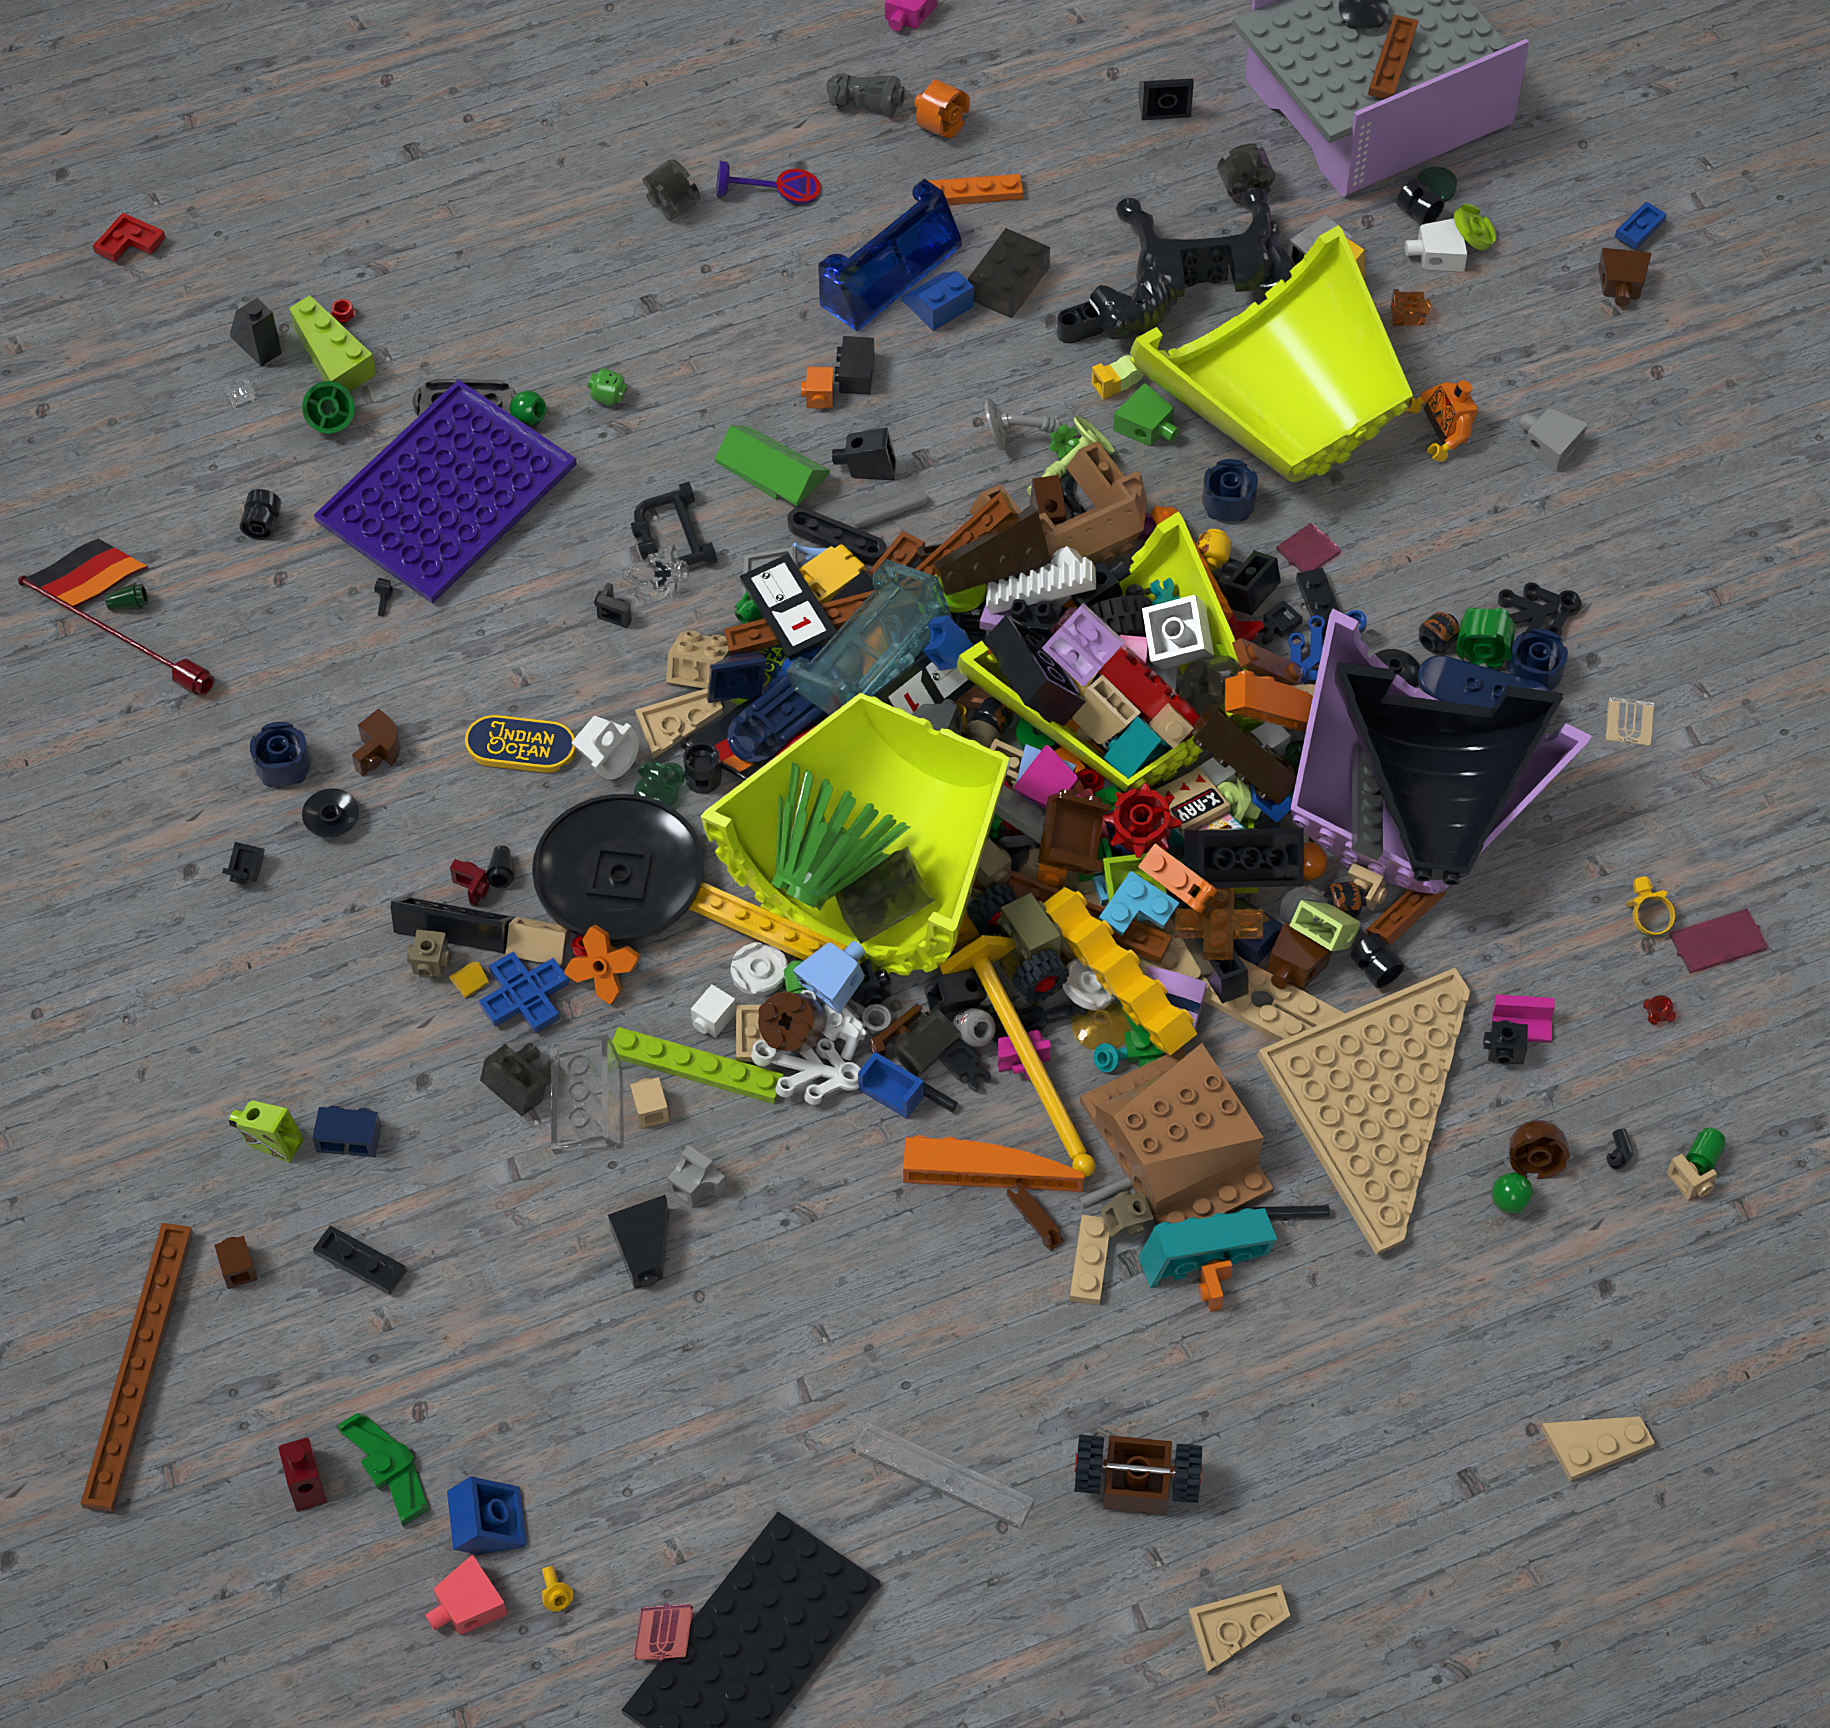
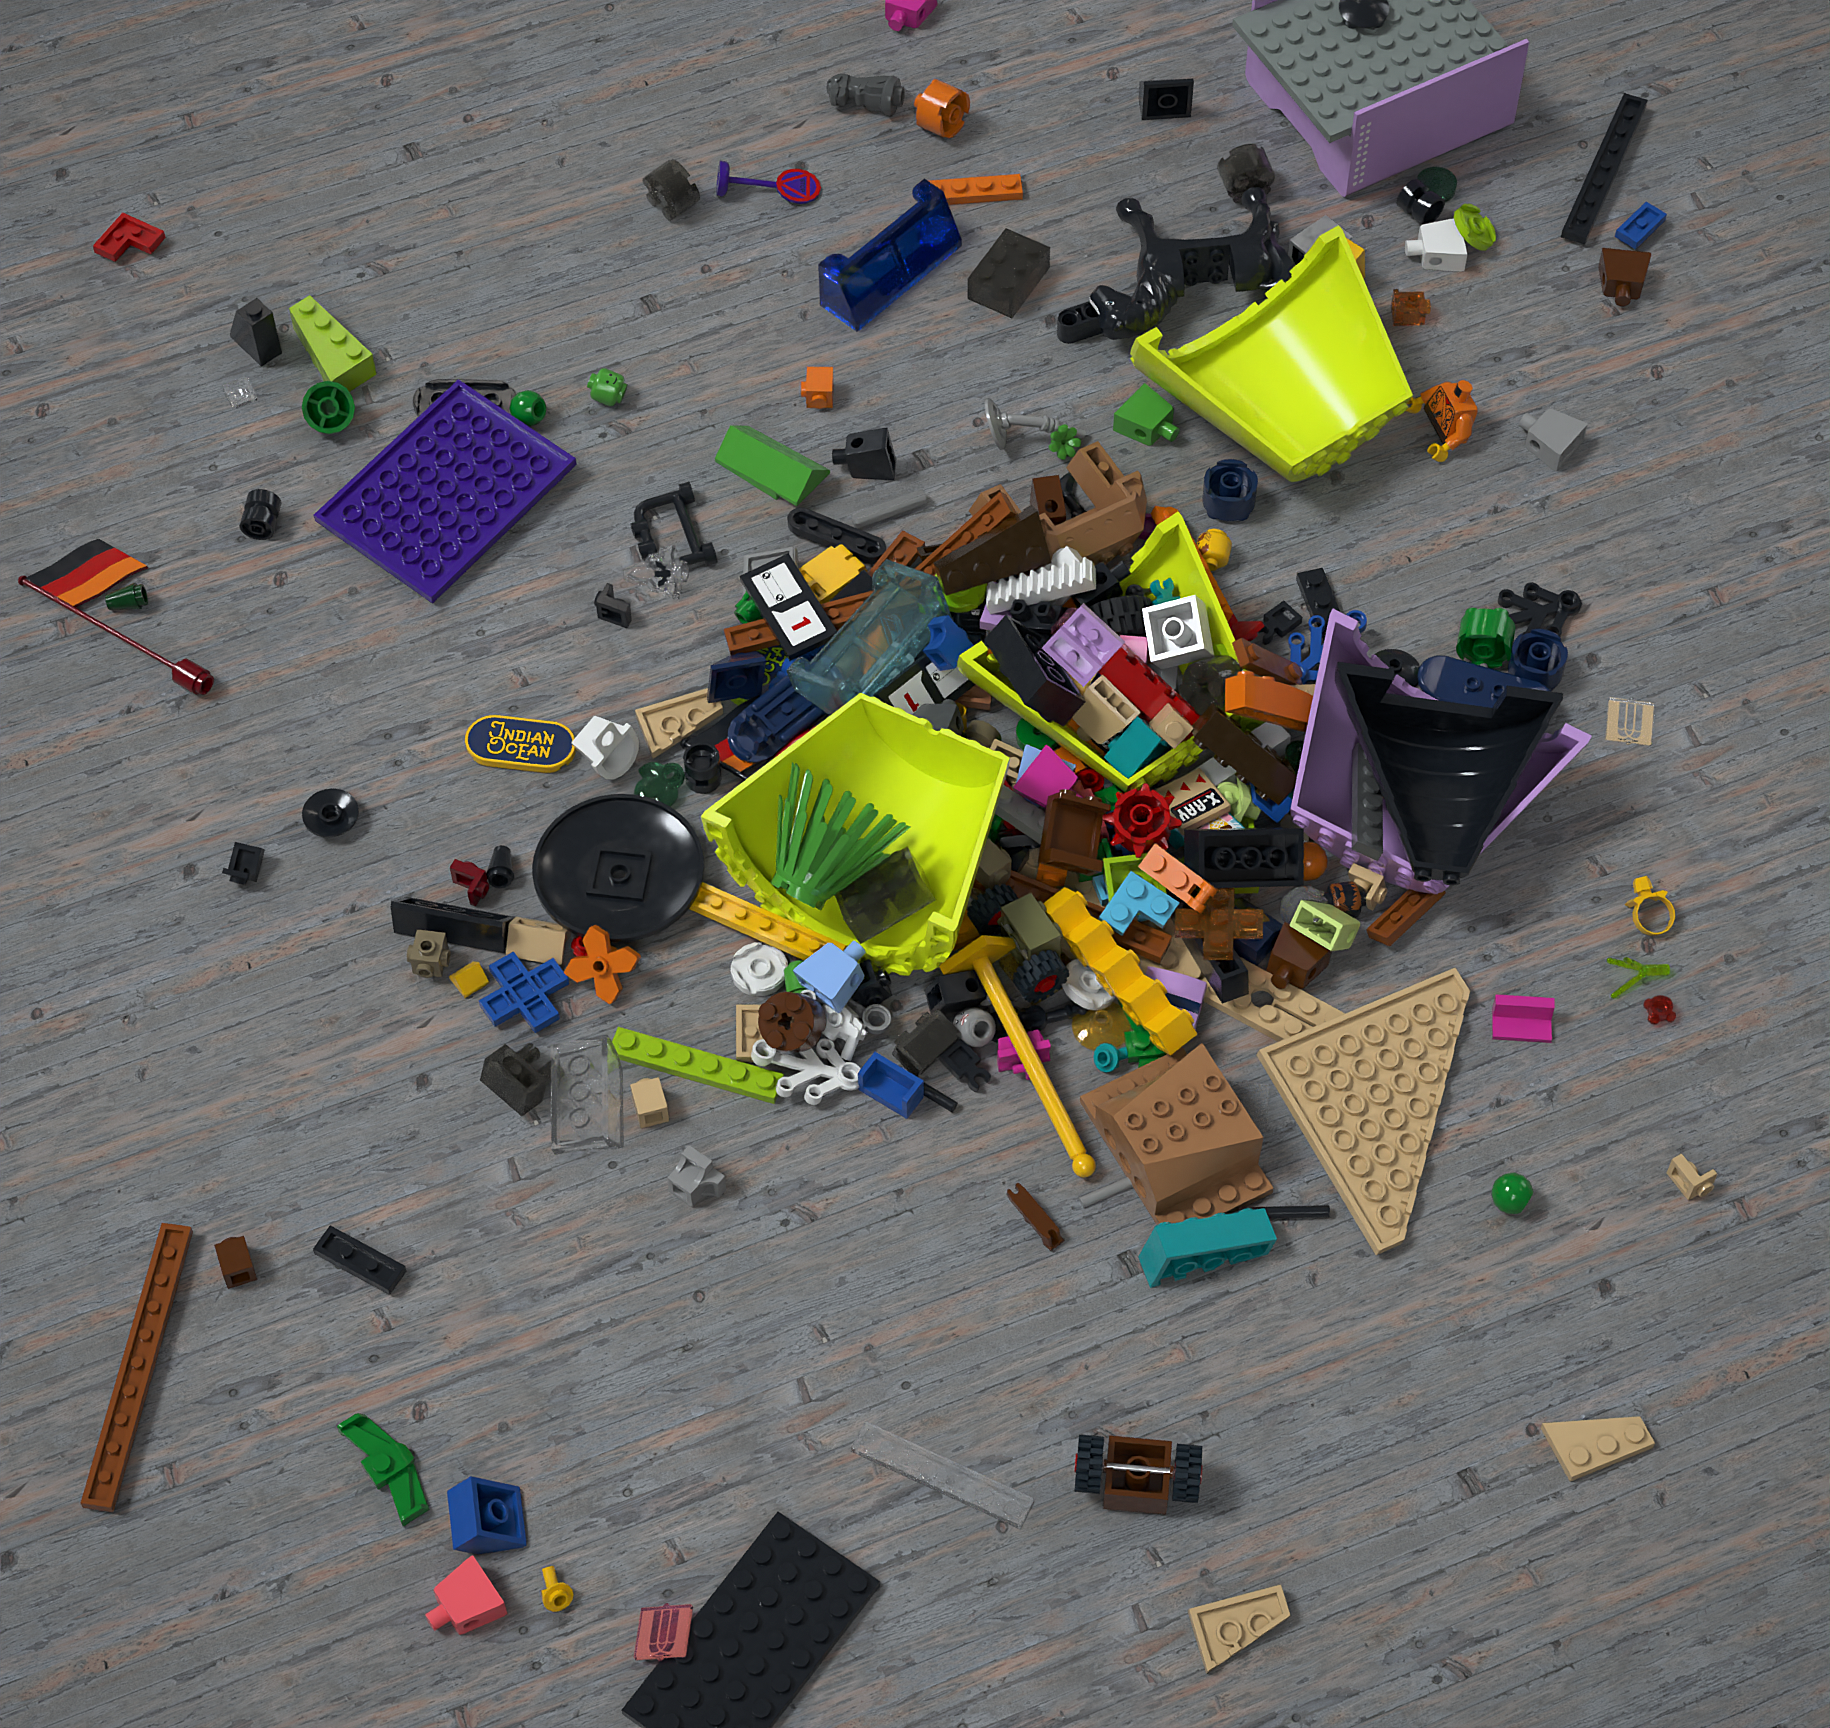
lime torso [229,1100,304,1163] -> none
dark blue brick [250,722,311,787] -> none
dark red torso [278,1438,327,1512] -> none
dark blue piece [312,1106,381,1157] -> none
red plate [330,299,356,323] -> none
reddish brown brick [352,708,400,776] -> none
black hand [374,578,393,616] -> none
black slope [608,1195,669,1289] -> none
tan bracket [666,631,730,689] -> none
white brick [691,984,736,1038] -> none
light blue bar [793,543,827,566] -> none
black brick [834,336,875,395] -> none
reddish brown piece [869,1003,923,1057] -> none
blue slope [902,271,974,331] -> none
orange slope [903,1135,1084,1192] -> none
black head [972,697,1014,735] -> none
yellowish green dish [1027,415,1115,495] -> none
tan plate [1069,1215,1110,1305] -> none
leg [1091,355,1144,399] -> none
dark tan brick [1100,1190,1154,1237] -> none
orange bracket [1198,1260,1233,1312] -> none
black brick [1213,550,1281,615] -> none
clear pink piece [1276,523,1341,572] -> none
black wheel [1350,933,1405,988] -> none
dark orange plate [1368,14,1419,99] -> none
black head [1419,612,1459,652] -> none
black brick [1483,1020,1528,1065] -> none
reddish brown cylinder [1509,1120,1570,1179] -> none
black arm [1606,1129,1634,1169] -> none
clear pink piece [1669,909,1768,973] -> none
green brick [1686,1127,1725,1173] -> none
none -> black plate [1561,93,1648,245]
none -> clear neon green plant [1607,957,1670,999]

